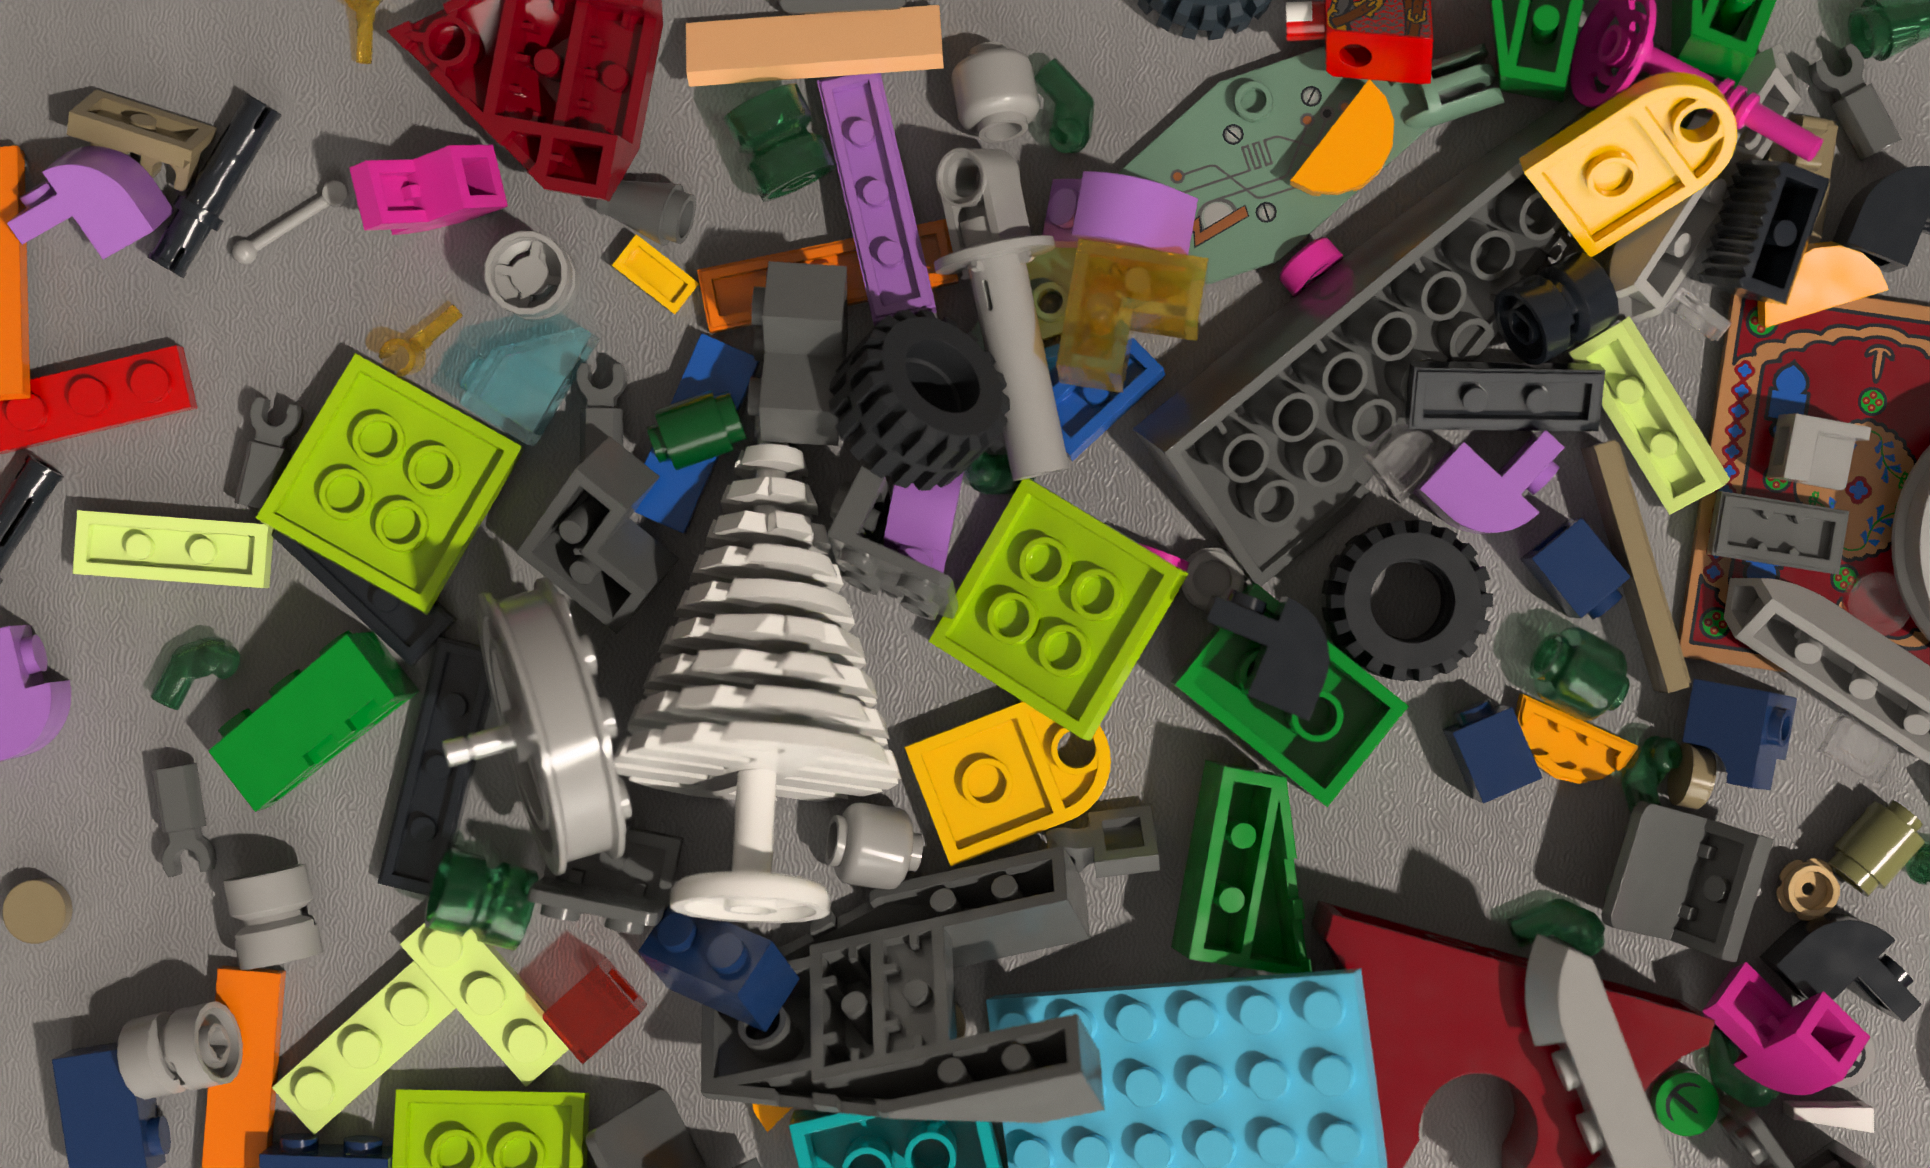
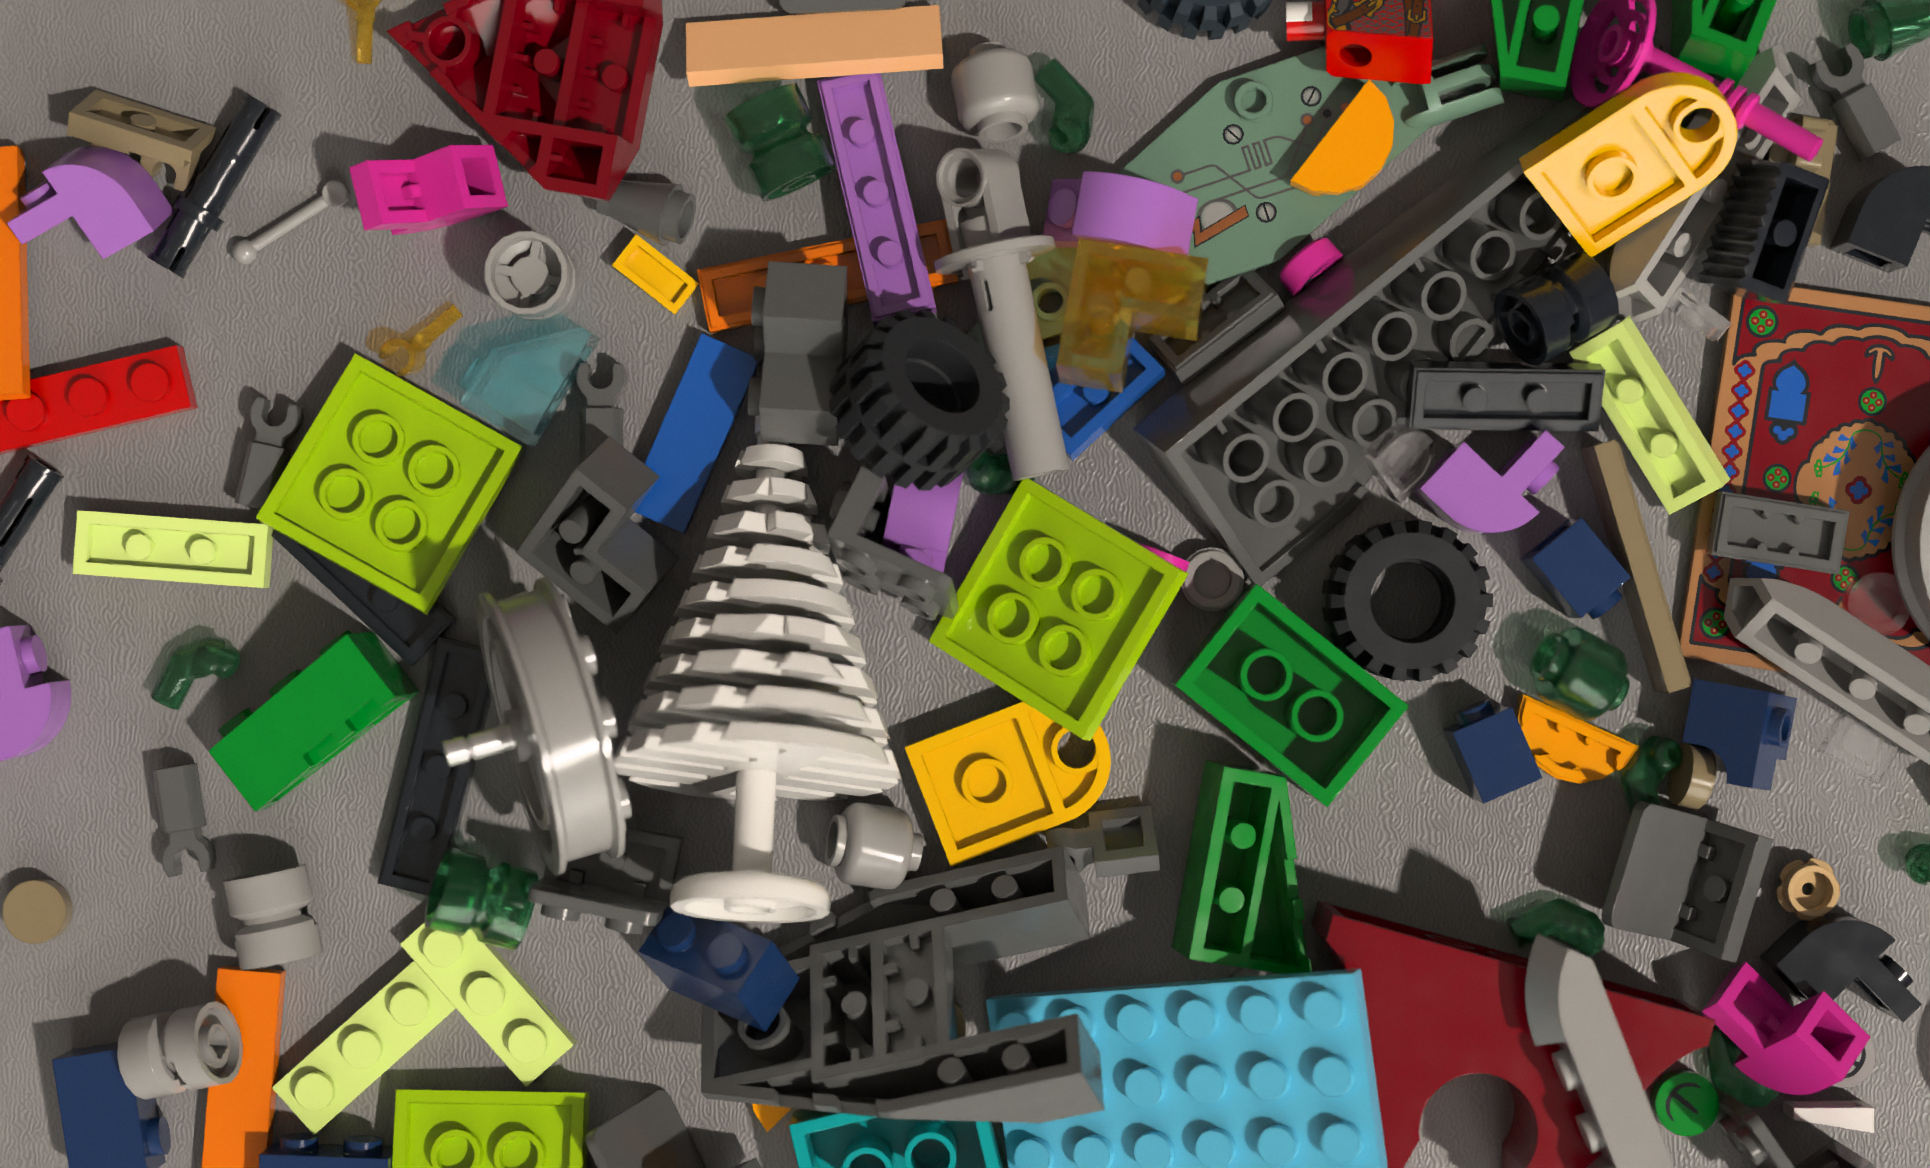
clear red panel [543,957,647,1065] -> none
dark green brick [646,390,747,471] -> none
black brick [1201,589,1329,721] -> none
light orange tile [1758,241,1889,328] -> none
light grey panel [1767,413,1871,490] -> none
olive brick [1827,800,1925,897] -> none
none -> dark grey plate [1145,270,1286,386]

